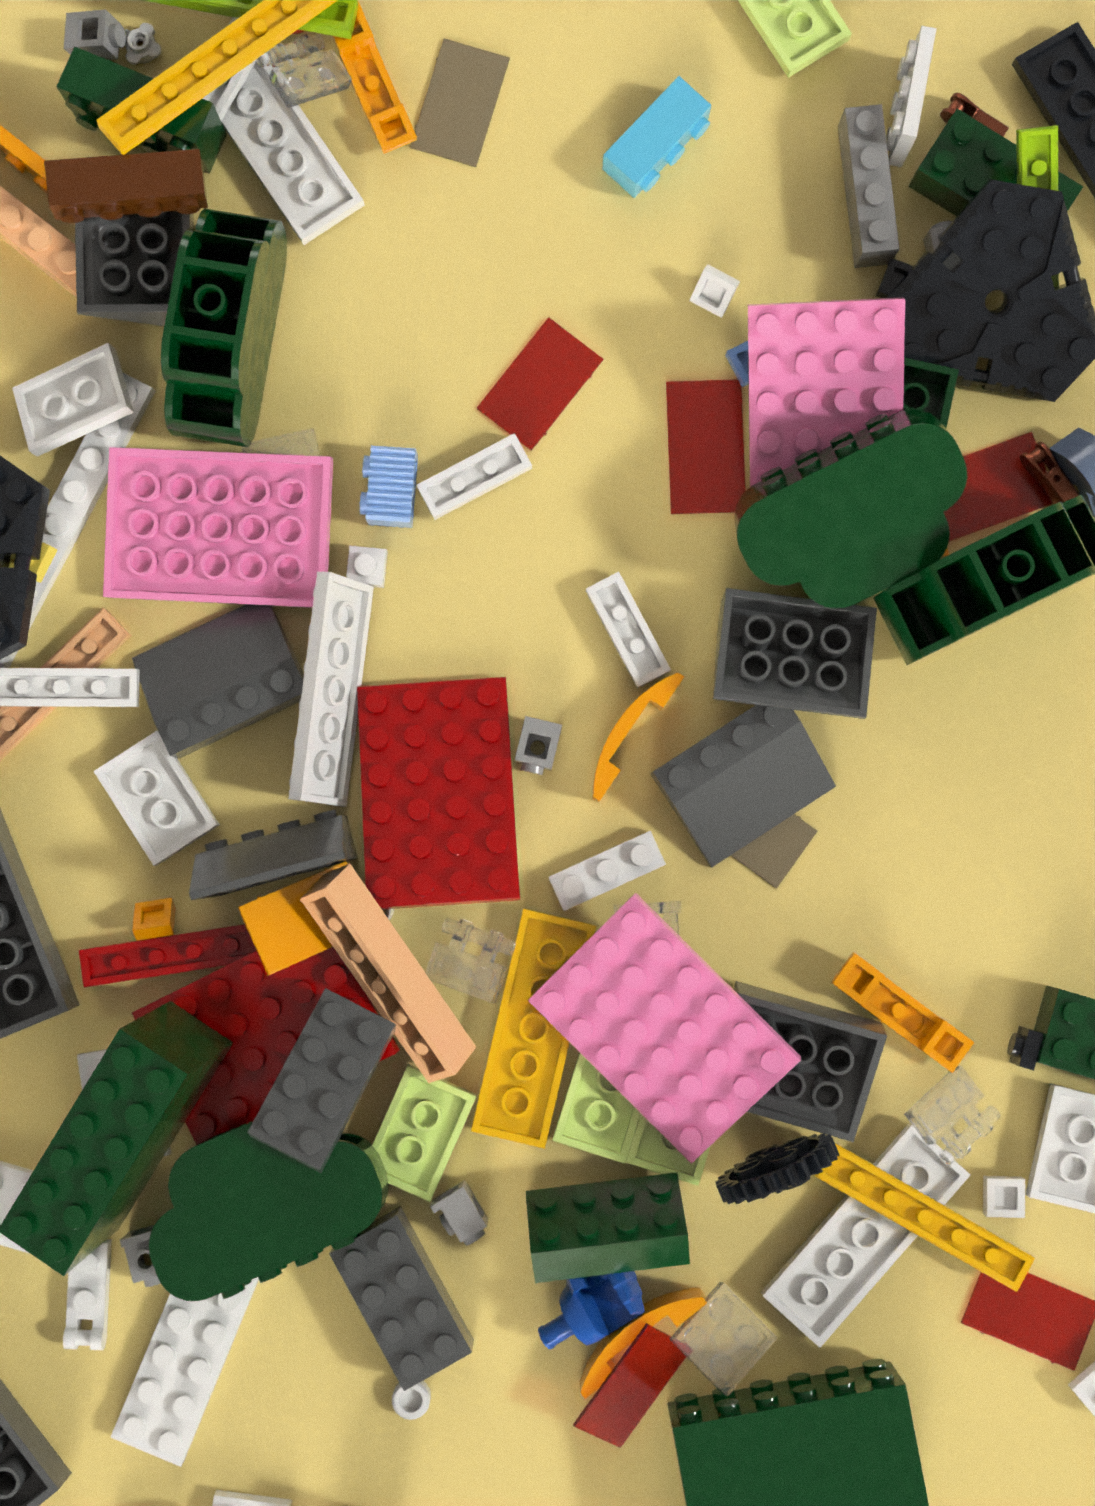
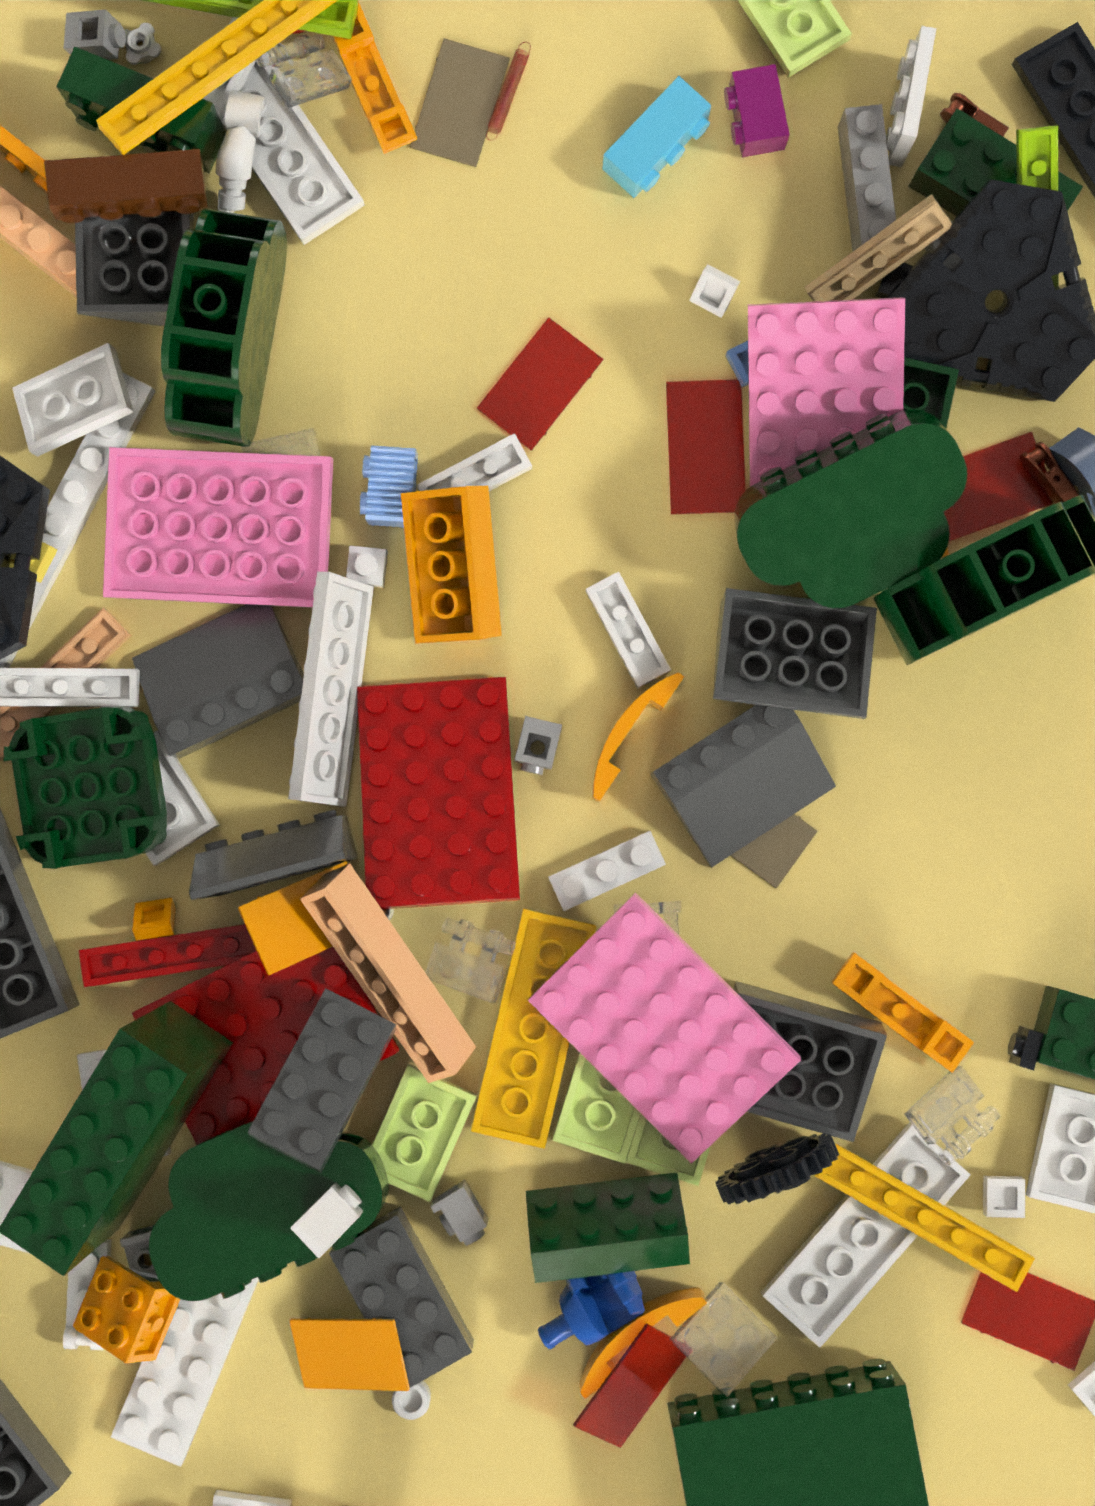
none -> dark green plate [4,706,167,869]
none -> light orange bracket [73,1256,180,1363]
none -> white piece [216,90,265,213]
none -> light orange window [289,1317,410,1391]
none -> white slope [291,1182,363,1258]
none -> light orange slope [401,486,502,644]
none -> red piece [486,42,531,141]
none -> magenta brick [724,64,790,158]
none -> tan tile [805,194,952,301]

